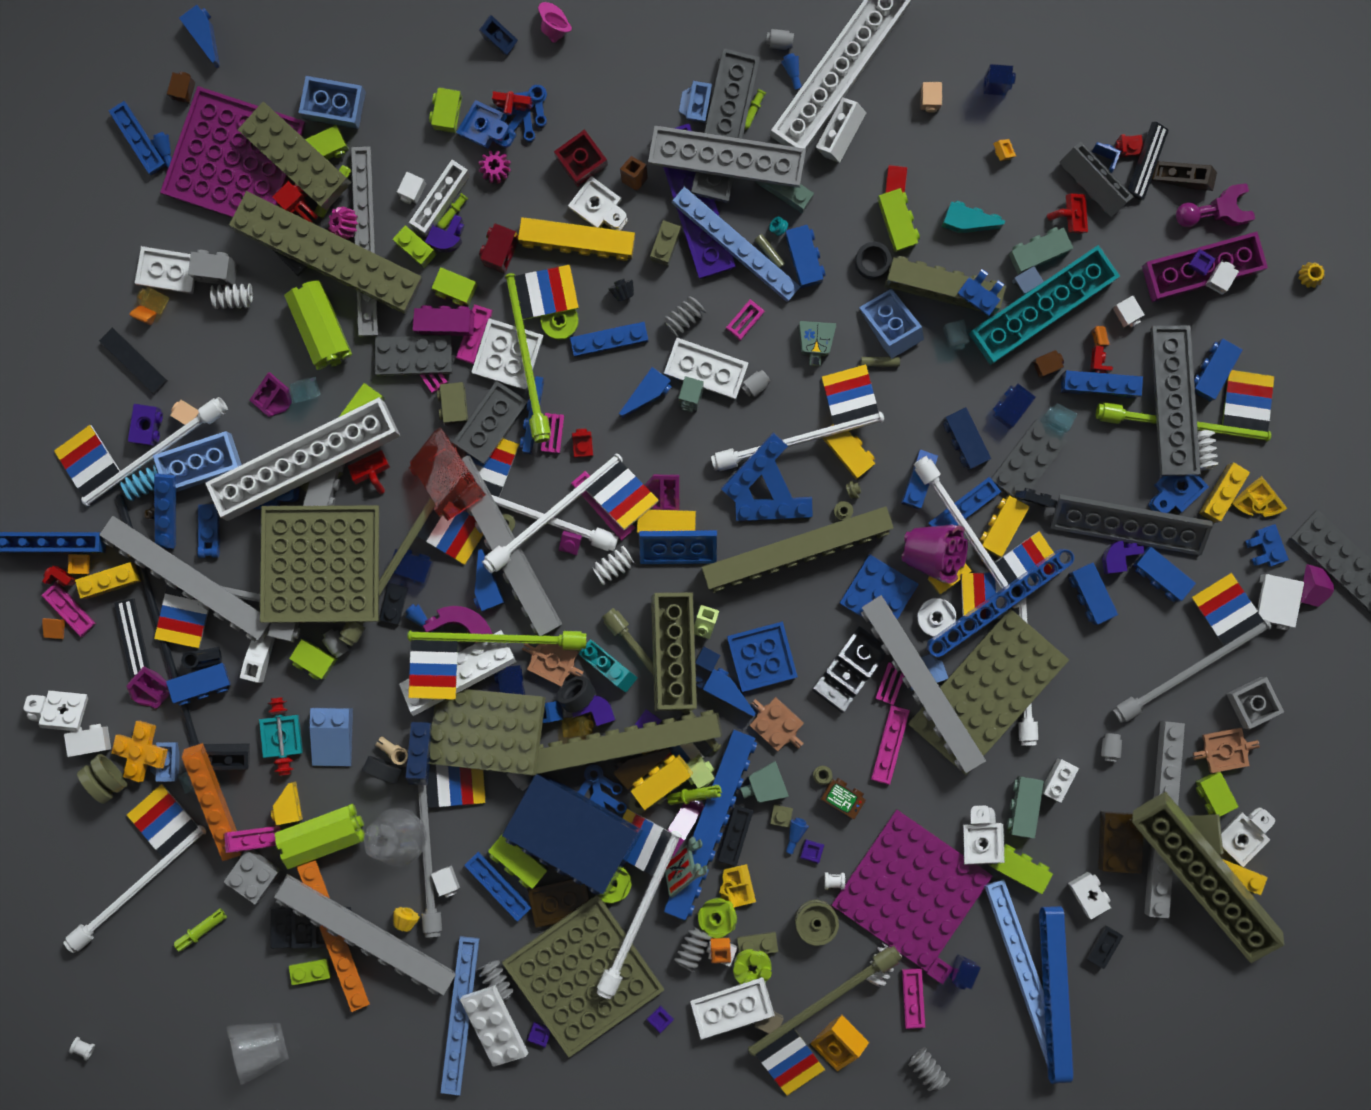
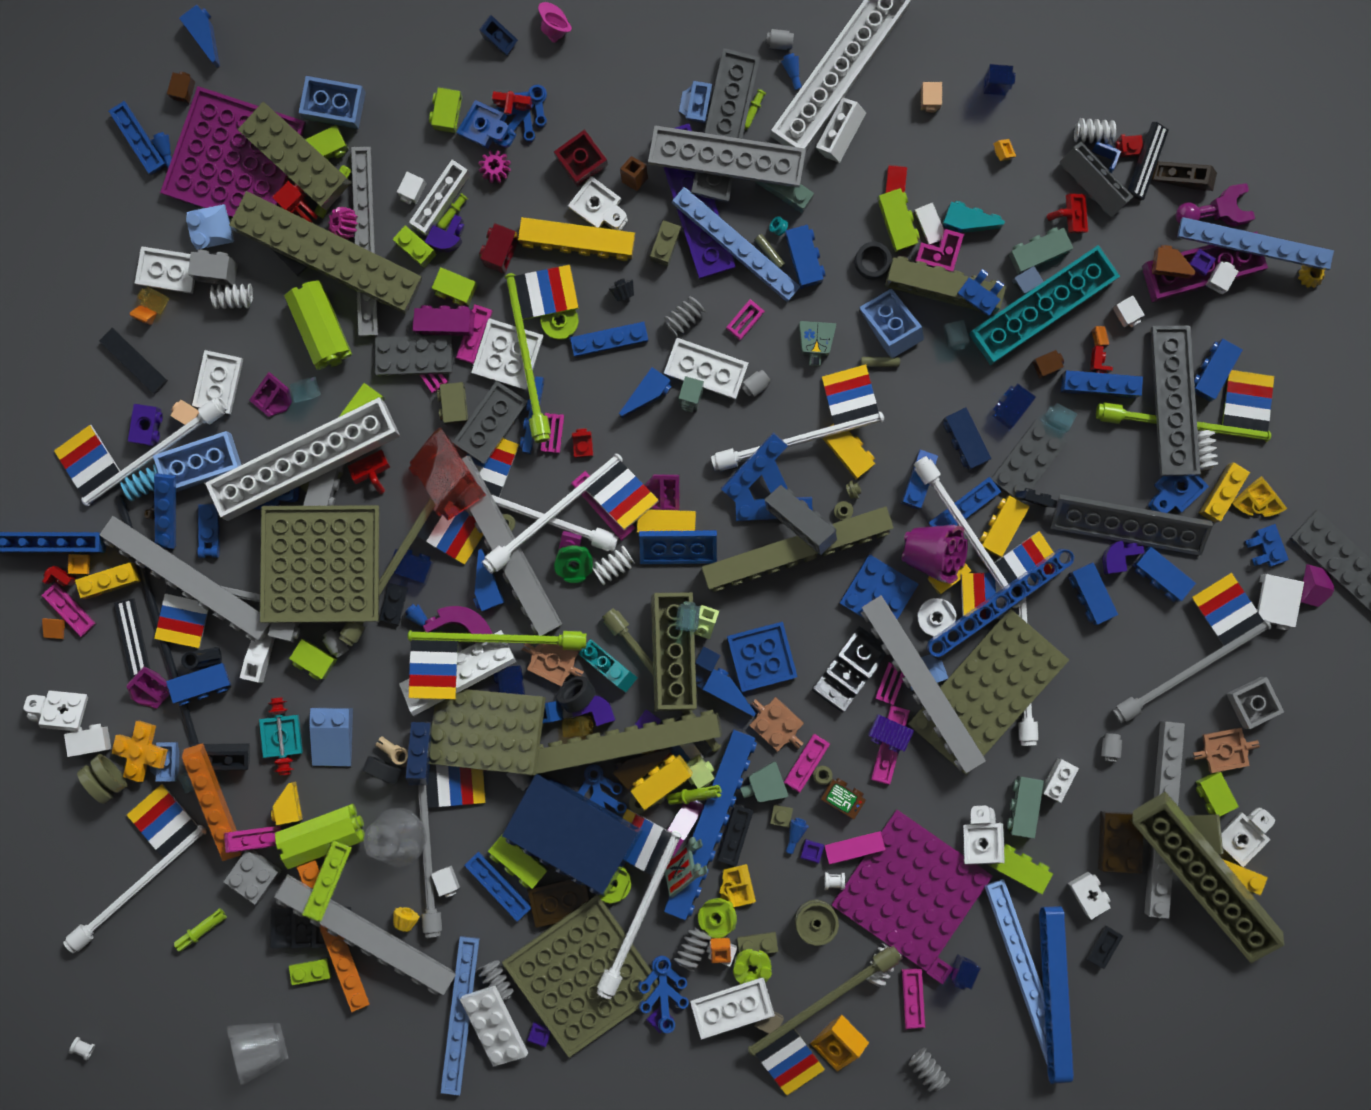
none -> light blue slope [186,204,234,250]
none -> white plate [192,350,243,414]
none -> lime tile [302,840,351,922]
none -> green plate [554,545,593,583]
none -> blue plant [637,956,689,1033]
none -> clear light blue brick [675,602,700,632]
none -> dark grey brick [764,485,837,555]
none -> dark pink tile [784,734,830,793]
none -> dark pink tile [825,831,886,865]
none -> dark purple brick [868,714,914,753]
none -> white tile [914,203,944,245]
none -> dark pink brick [915,229,964,272]
none -> white piece [1074,118,1116,145]
none -> dark orange slope [1152,245,1195,279]
none -> medium blue plate [1177,217,1334,271]

